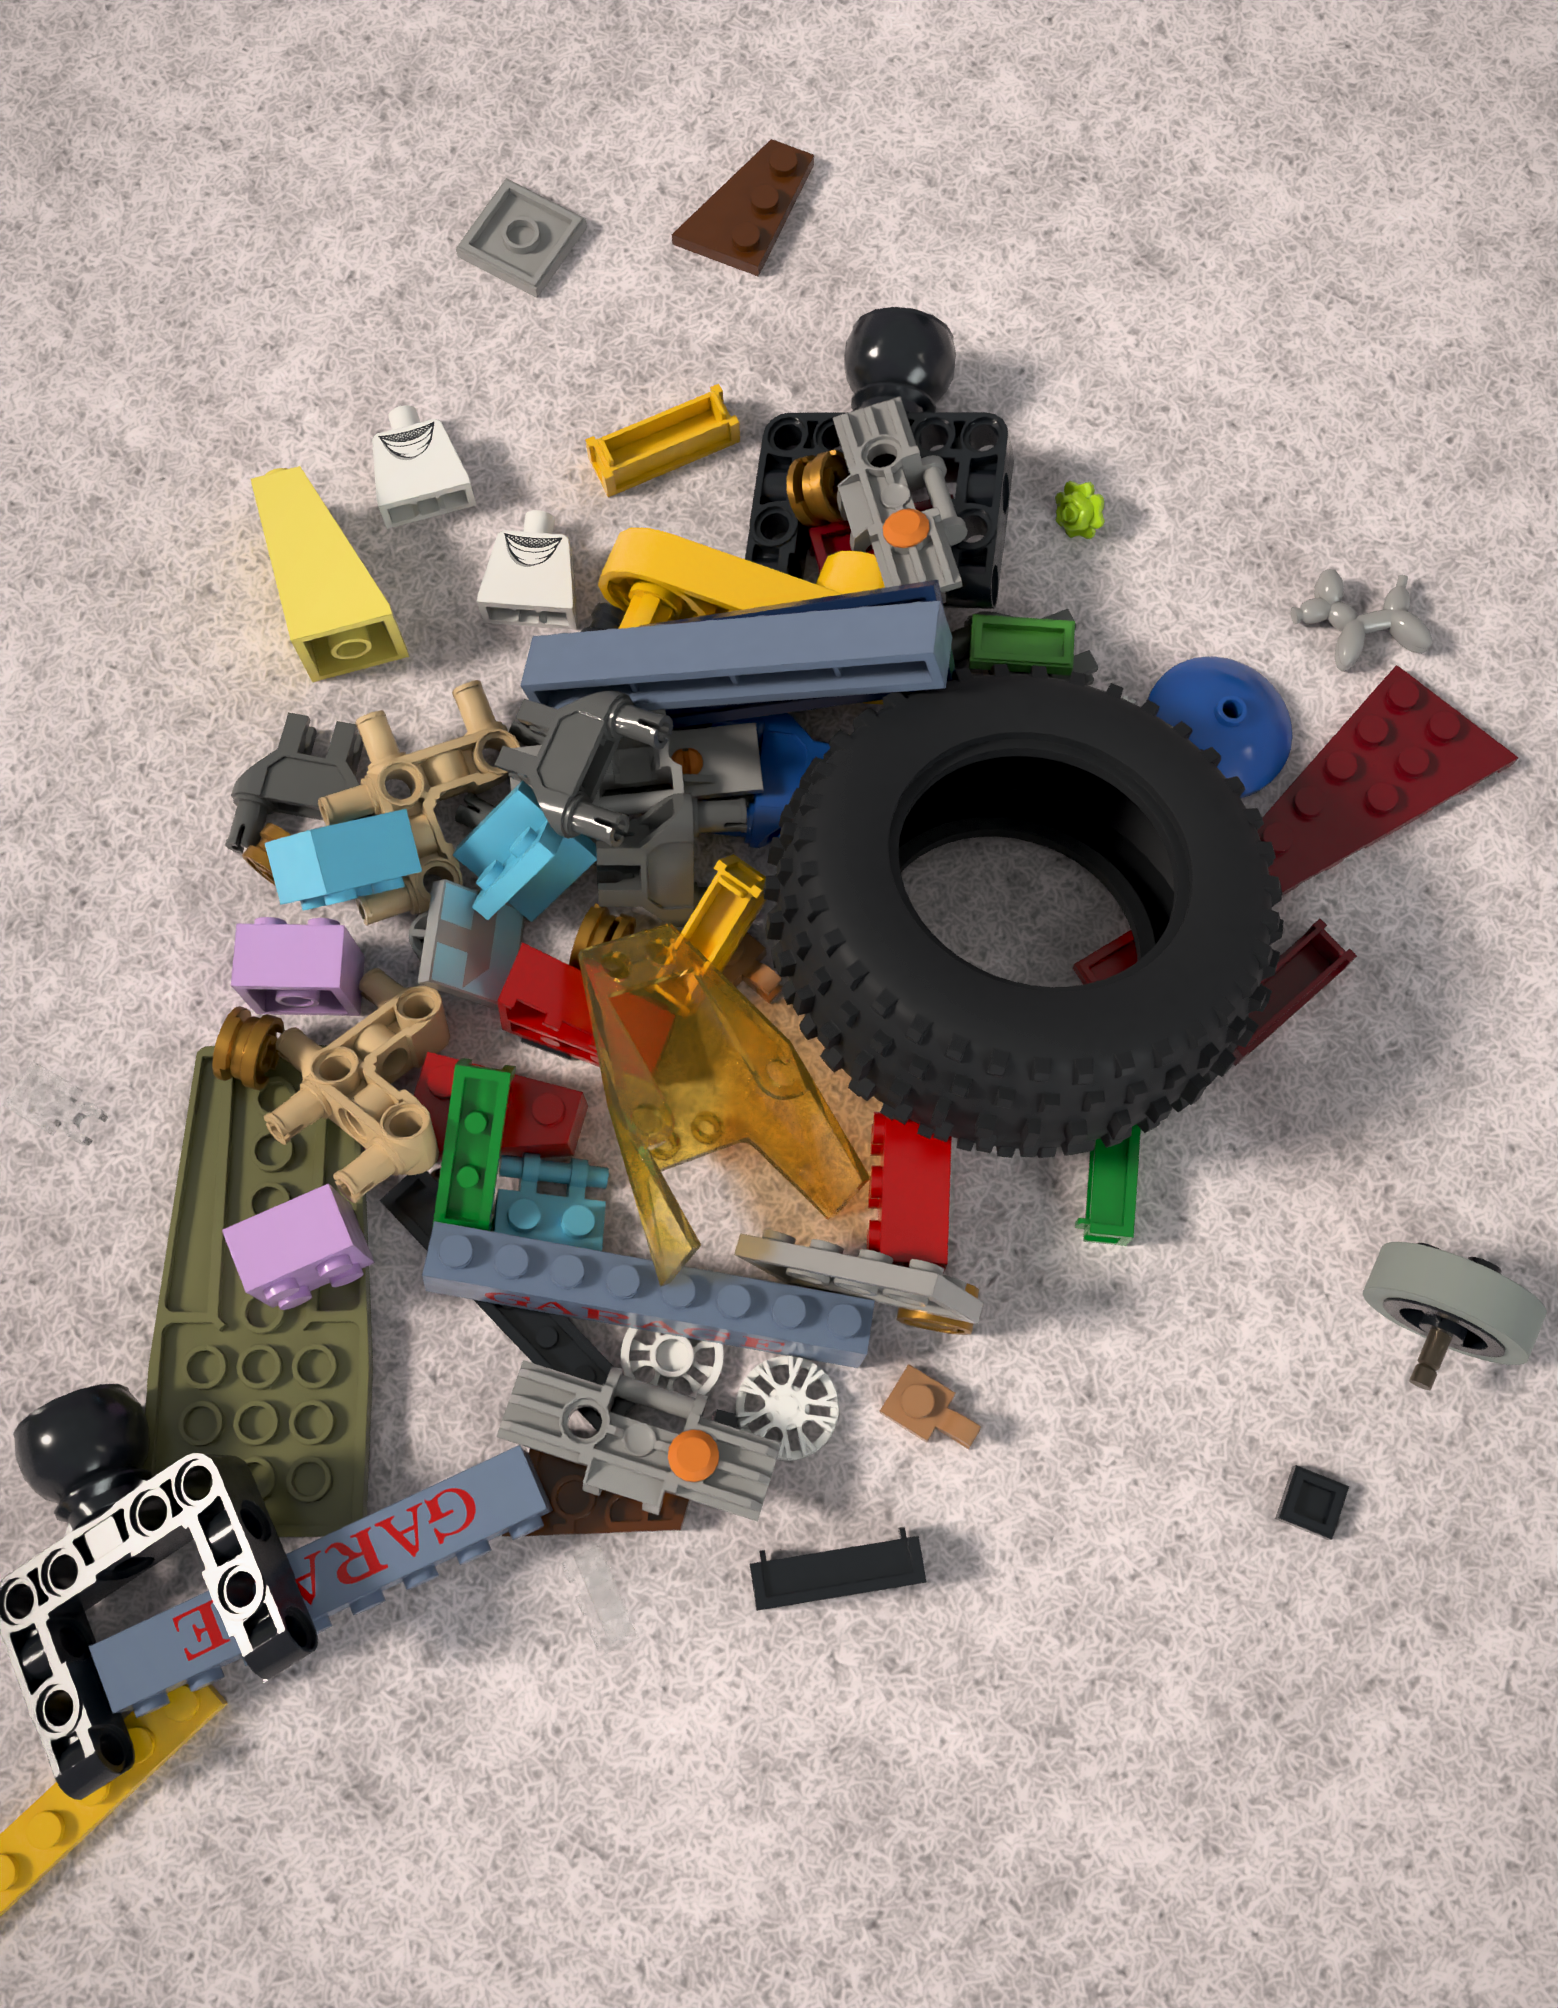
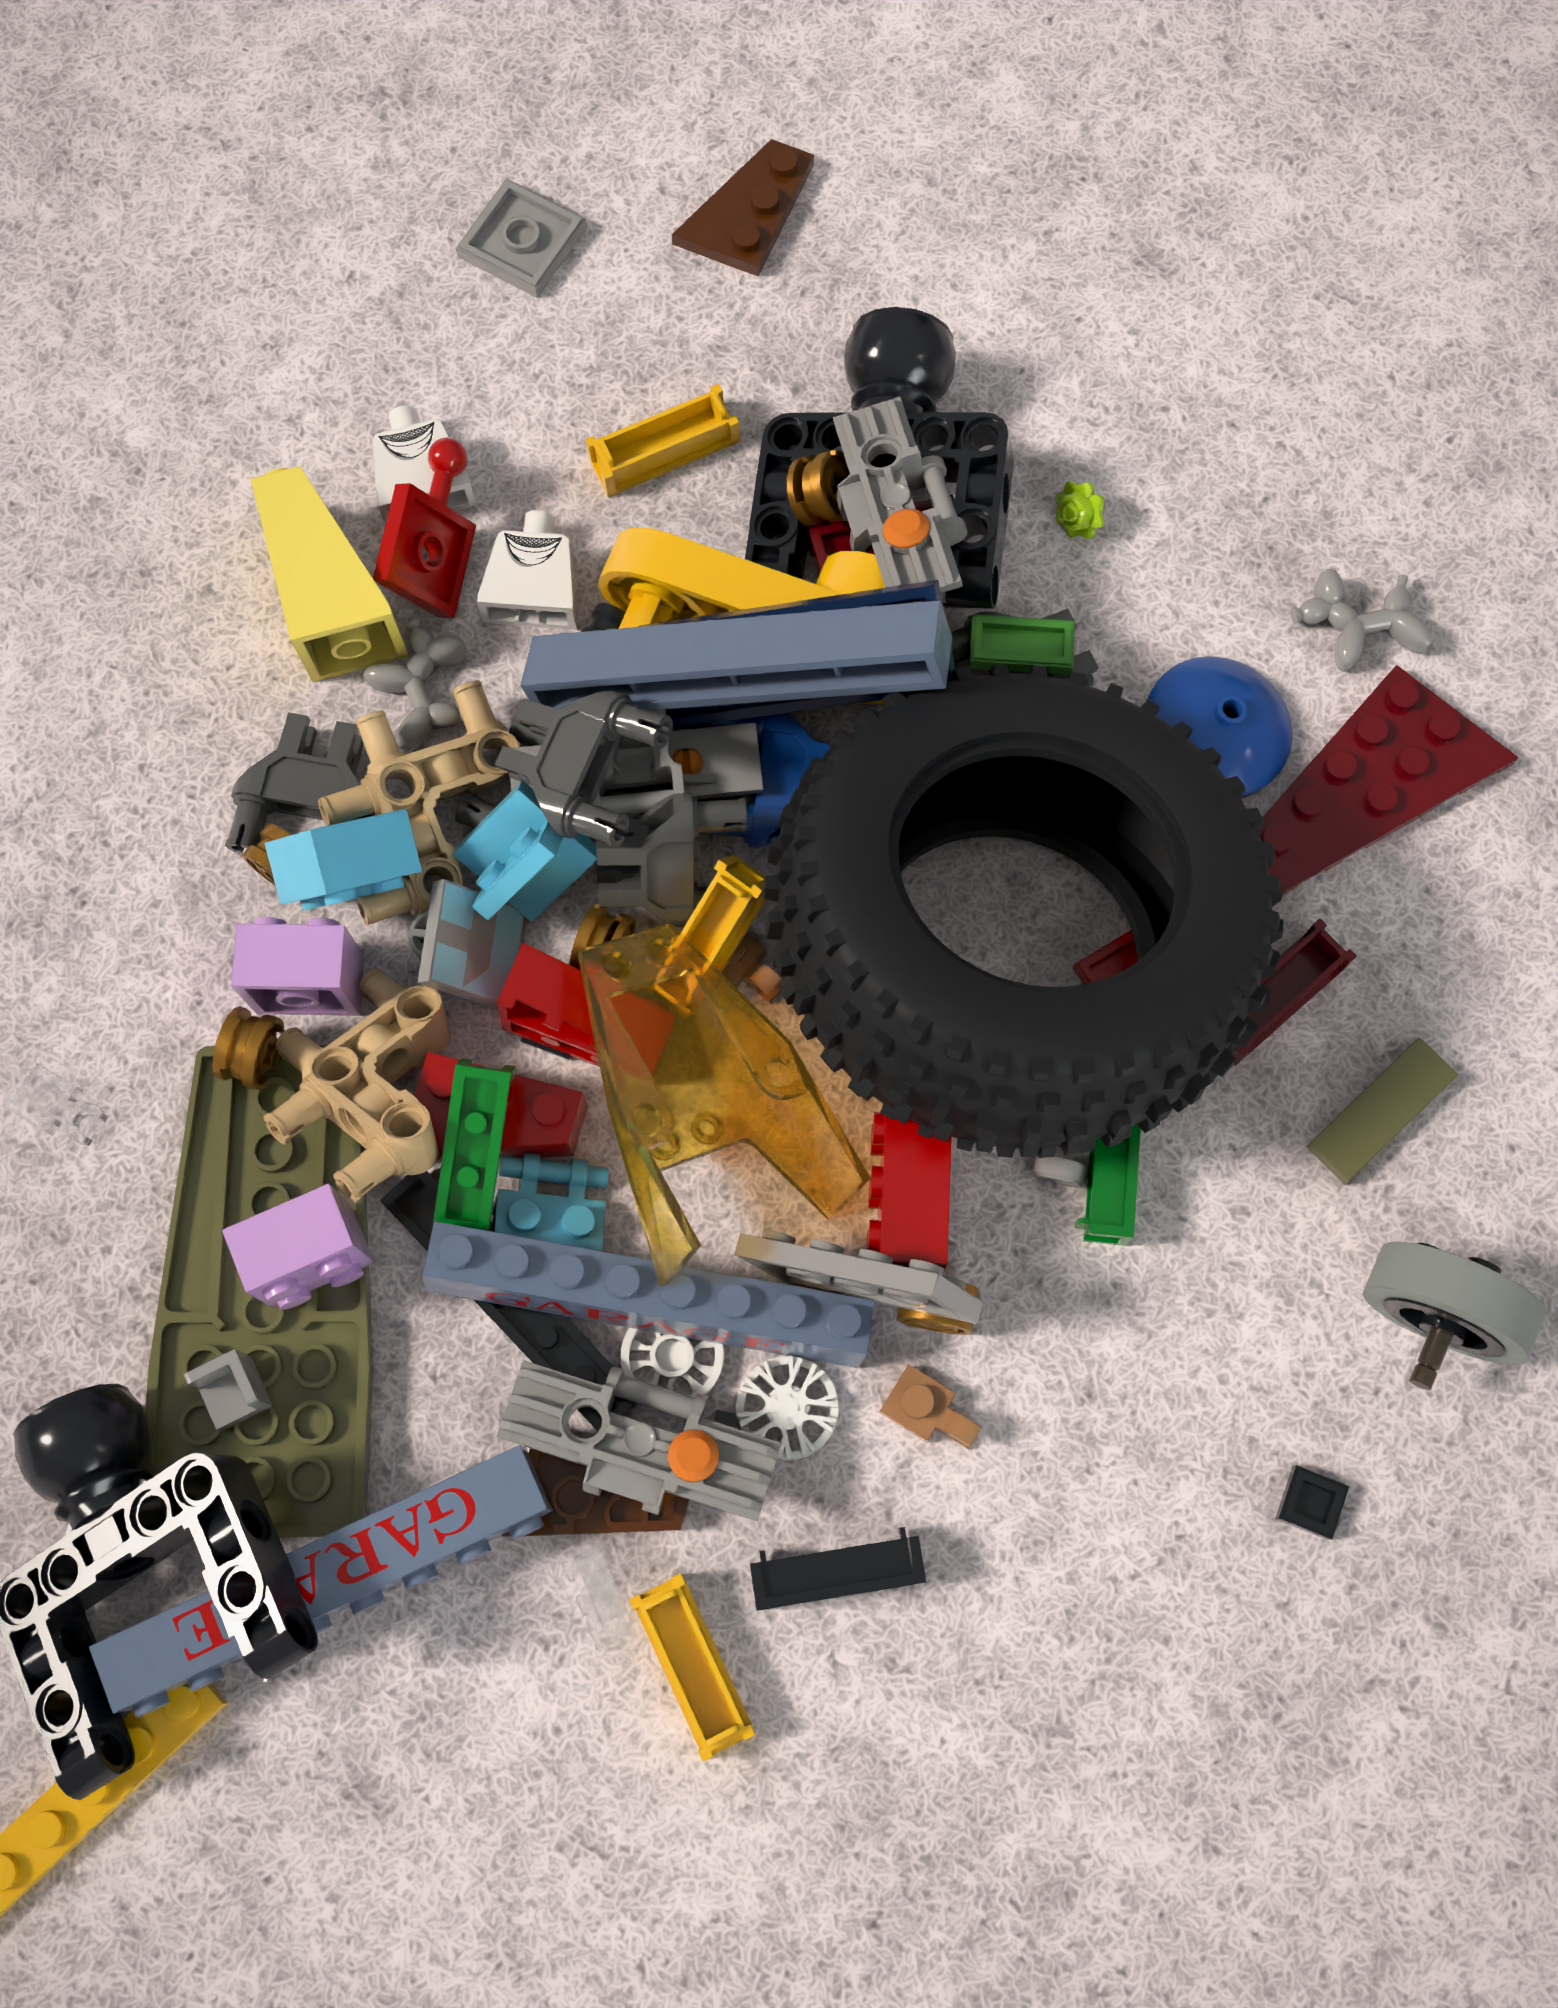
none -> light grey panel [184,1349,273,1432]
none -> light grey piece [363,619,467,754]
none -> red plate [373,437,476,618]
none -> yellow container [629,1573,756,1762]
none -> light grey tile [1032,1155,1089,1188]
none -> olive tile [1306,1037,1459,1185]

